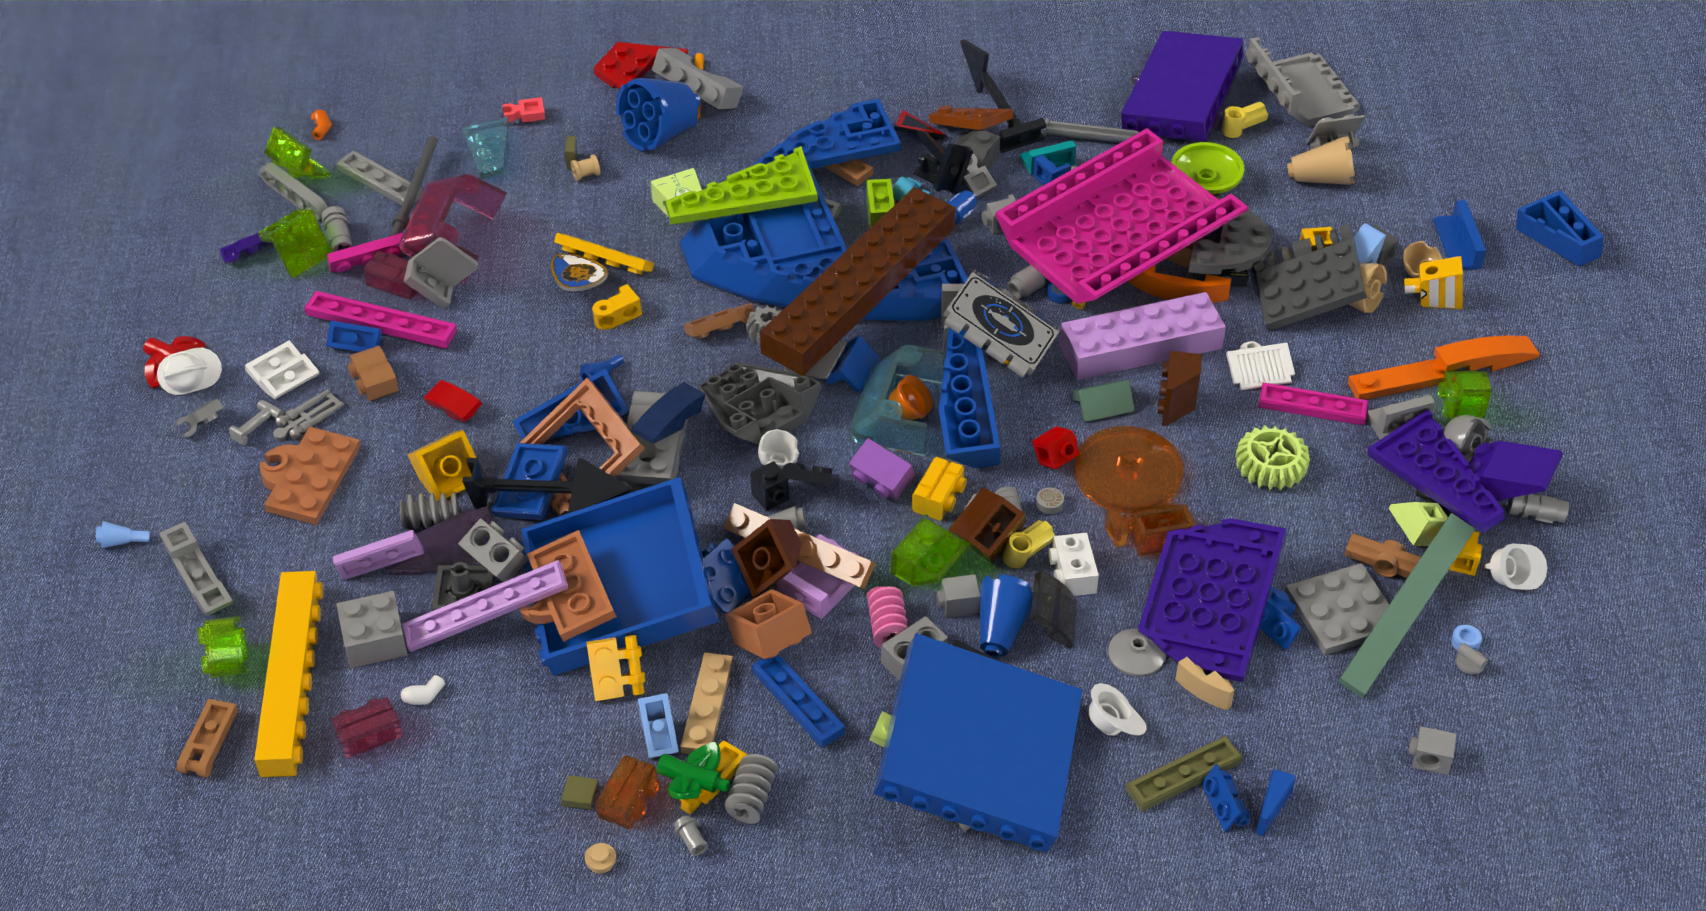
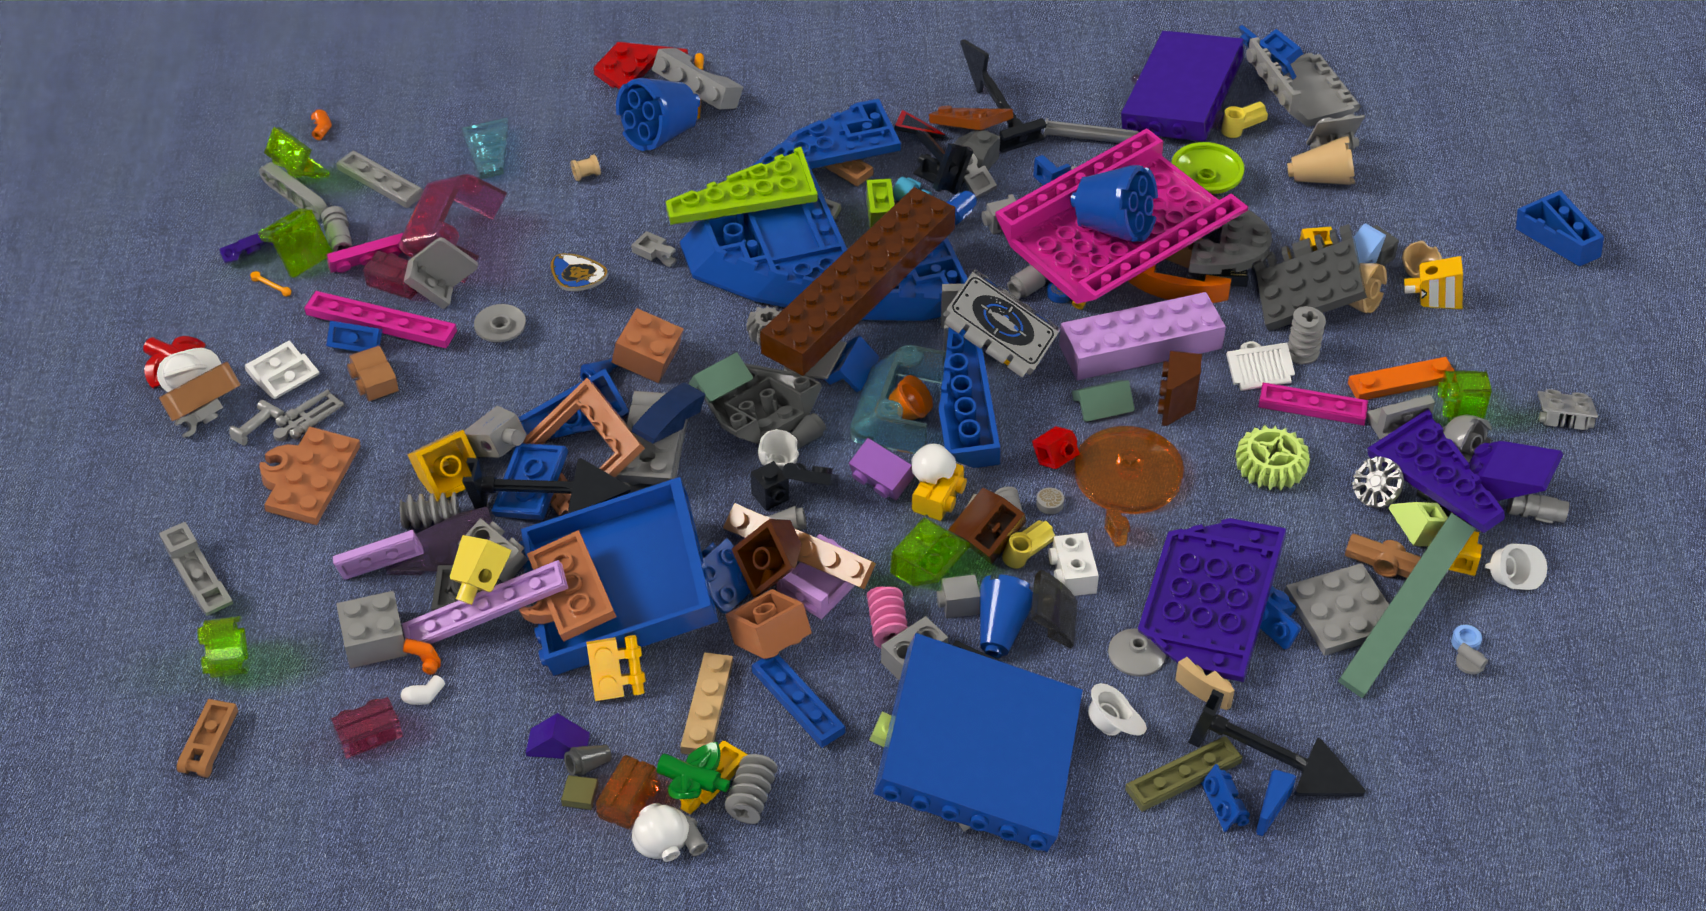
light blue cone [96,521,150,548] -> none
yellow brick [254,571,324,777] -> none
dark grey bar [390,136,438,236] -> none
red slope [423,380,482,422] -> none
coral plate [502,97,545,122] -> none
yellow plate [554,233,654,275] -> none
olive tile [565,136,578,170] -> none
tan plate [585,843,616,874] -> none
yellow leg [592,284,642,330] -> none
light blue slope [638,693,679,758] -> none
yellowish green torso [651,168,702,222] -> none
medium nougat hinge [683,303,755,339] -> none
teal panel [1020,140,1076,175] -> none
clear orange slope [1123,503,1196,557] -> none
light grey brick [1408,726,1456,775] -> none
blue panel [1433,200,1486,270] -> none
orange slope [1434,335,1540,372] -> none
none -> medium nougat beam [159,361,241,421]
none -> light orange hinge [250,271,291,297]
none -> orange arm [403,638,441,675]
none -> light yellow torso [450,535,512,605]
none -> light grey torso [464,406,526,458]
none -> light grey dish [474,304,526,342]
none -> dark purple slope [526,713,590,759]
none -> dark grey cone [564,744,612,776]
none -> nougat brick [611,308,684,383]
none -> light grey plate [631,231,677,267]
none -> white plant [632,803,689,862]
none -> sand green panel [689,352,753,403]
none -> dark grey cone [791,413,826,449]
none -> white hair [911,444,956,484]
none -> blue cone [1071,165,1158,242]
none -> black piece [1188,689,1366,796]
none -> blue bracket [1238,25,1303,80]
none -> light grey piece [1288,306,1326,365]
none -> light grey wheel [1352,456,1404,508]
none -> light grey hinge [1537,389,1598,430]

